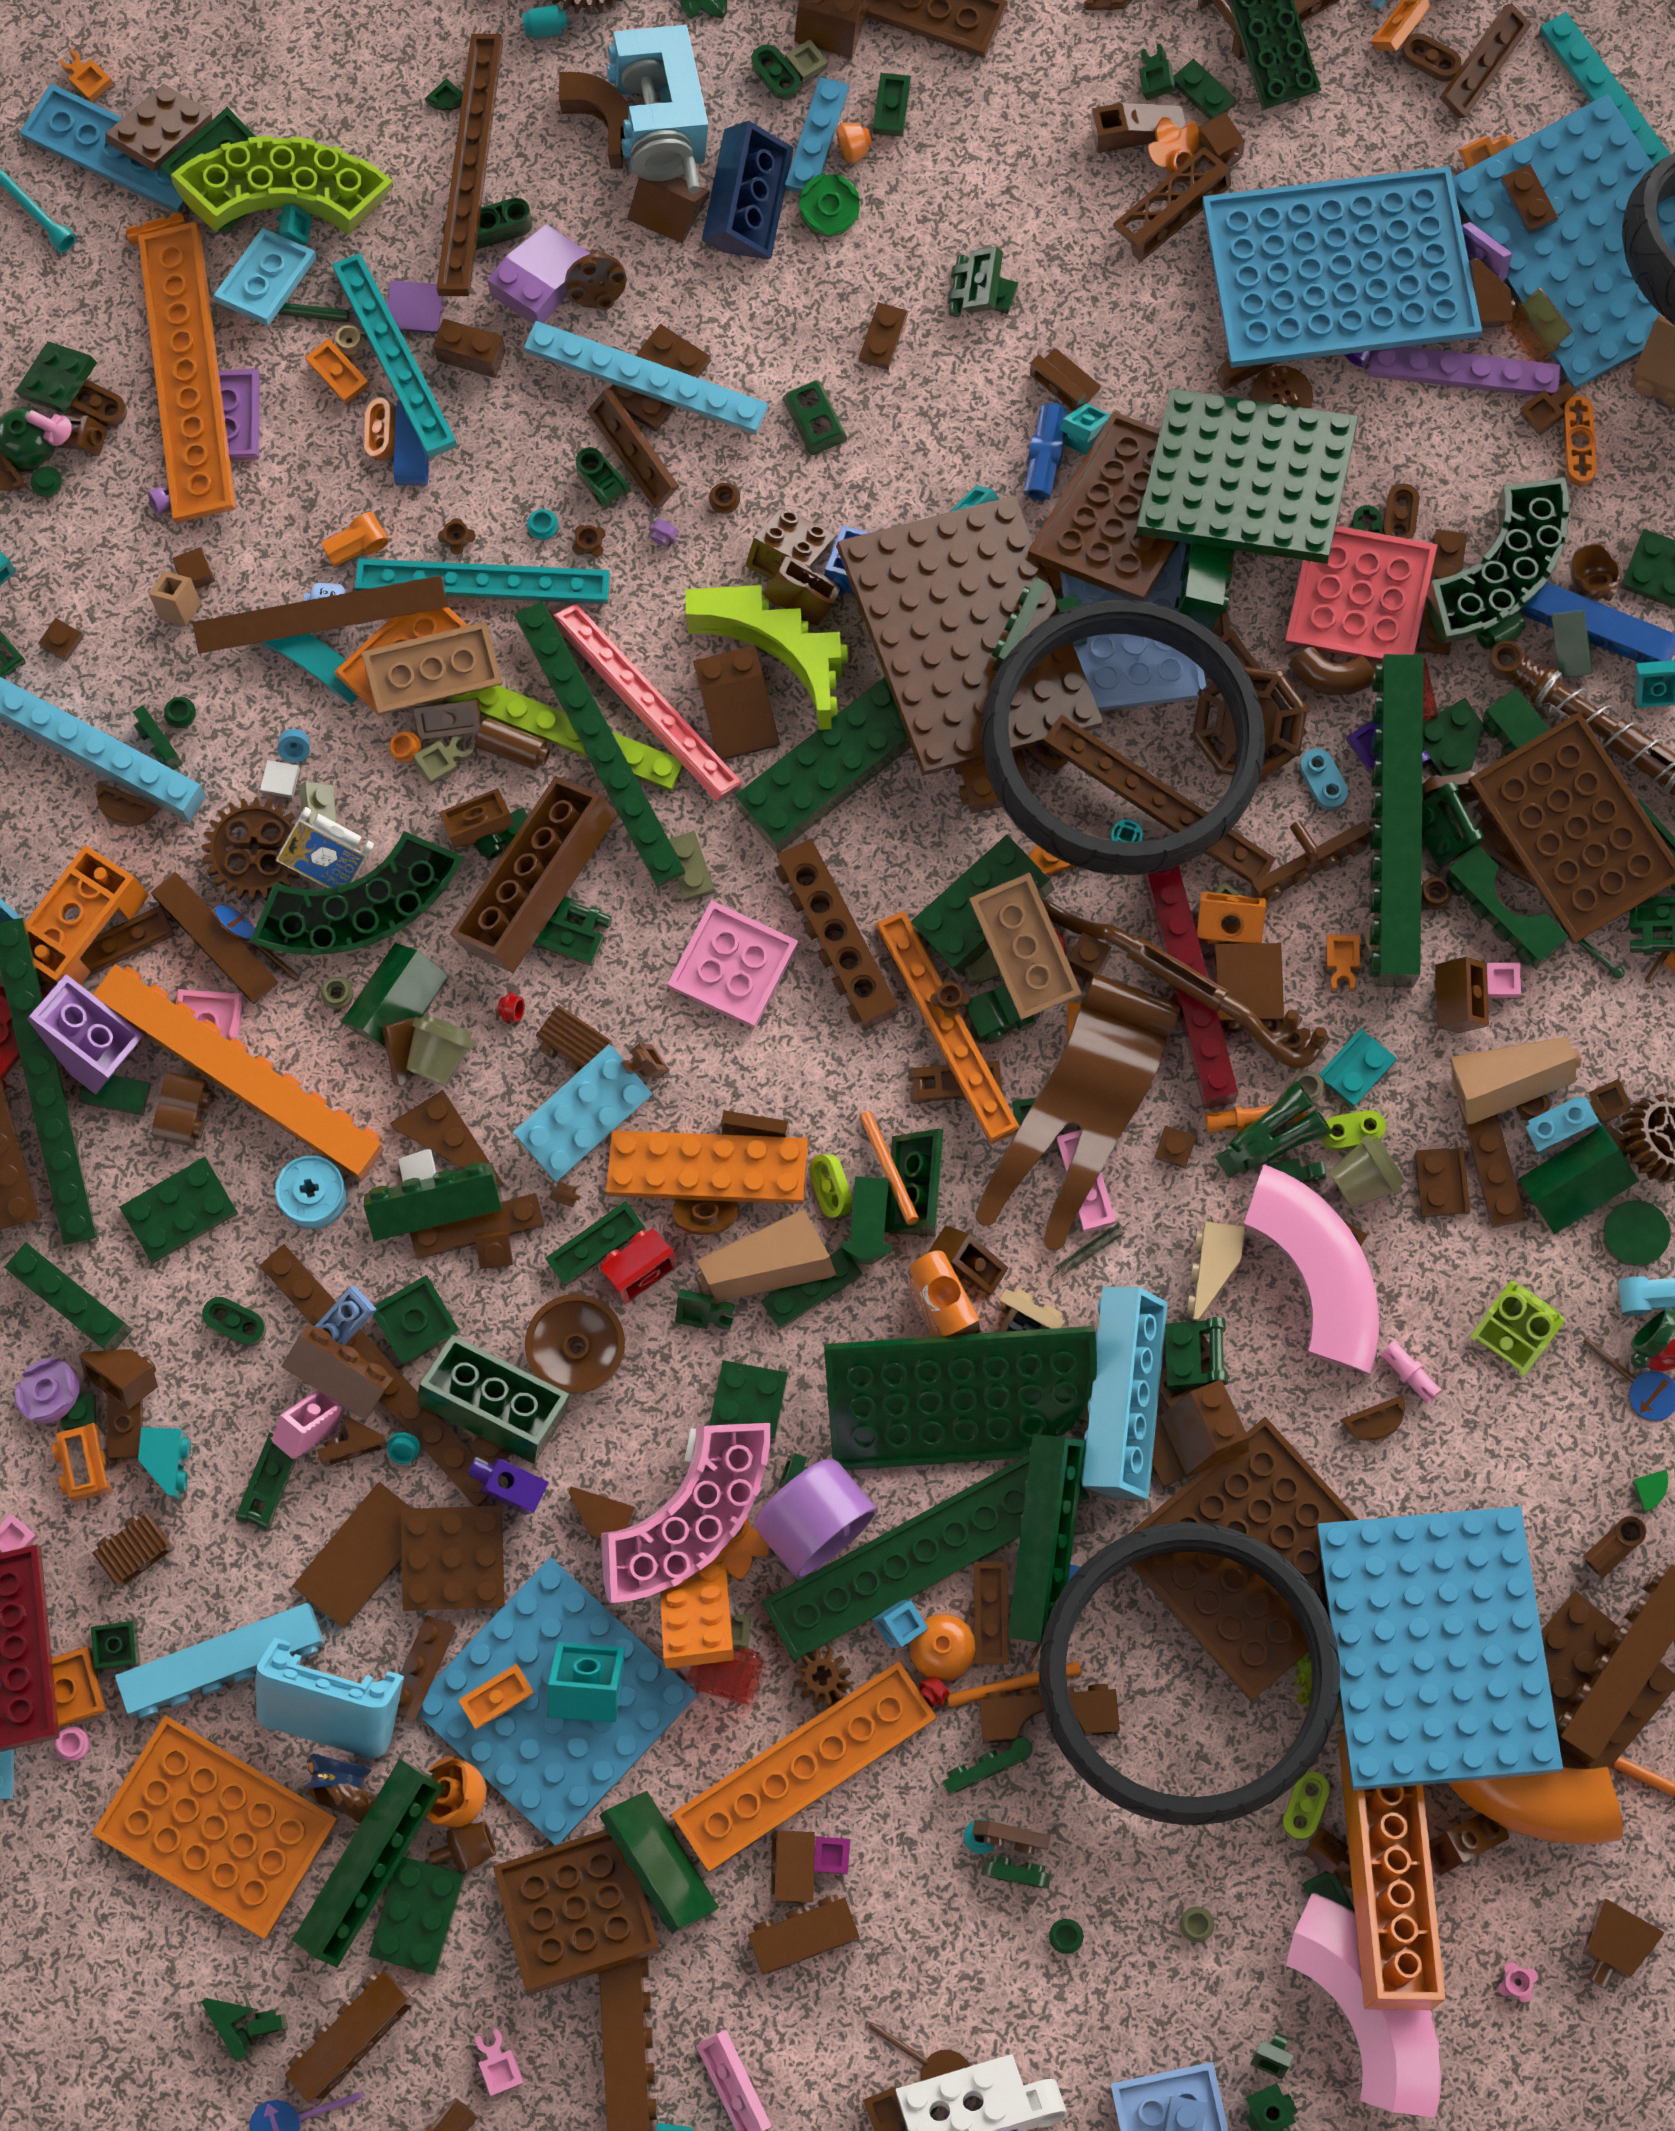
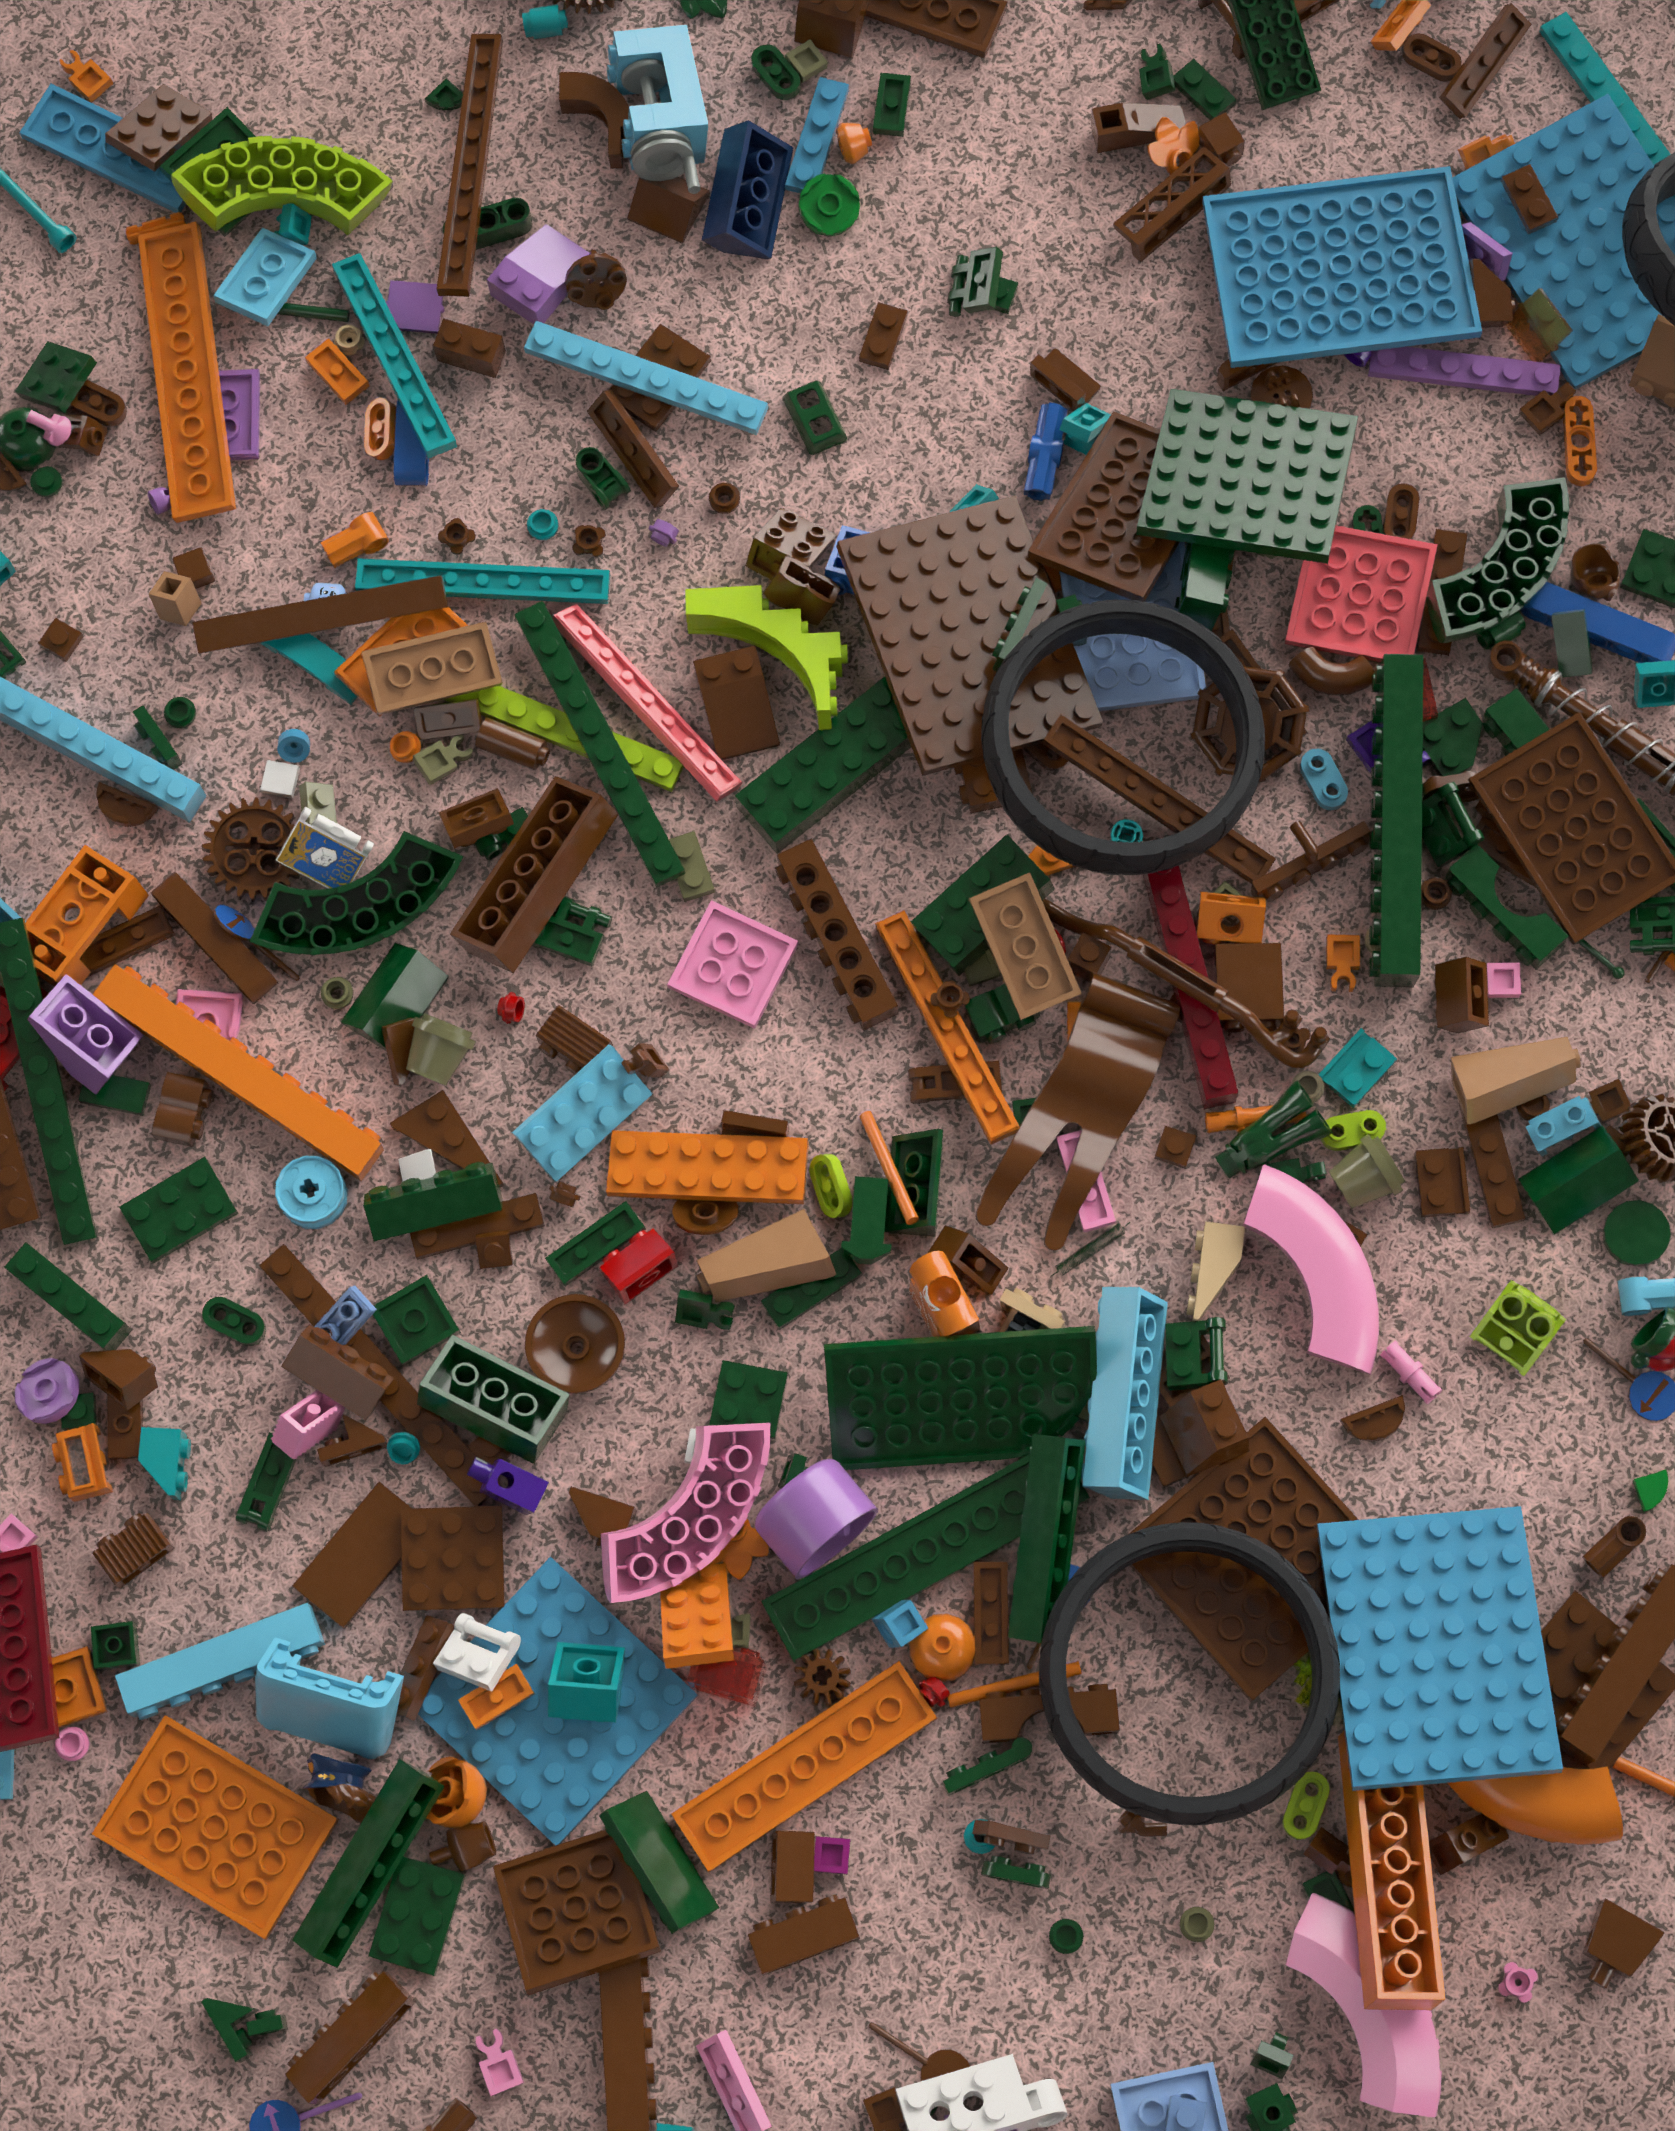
none -> white plate [433,1613,521,1692]
none -> reddish brown plate [1118,1810,1167,1837]

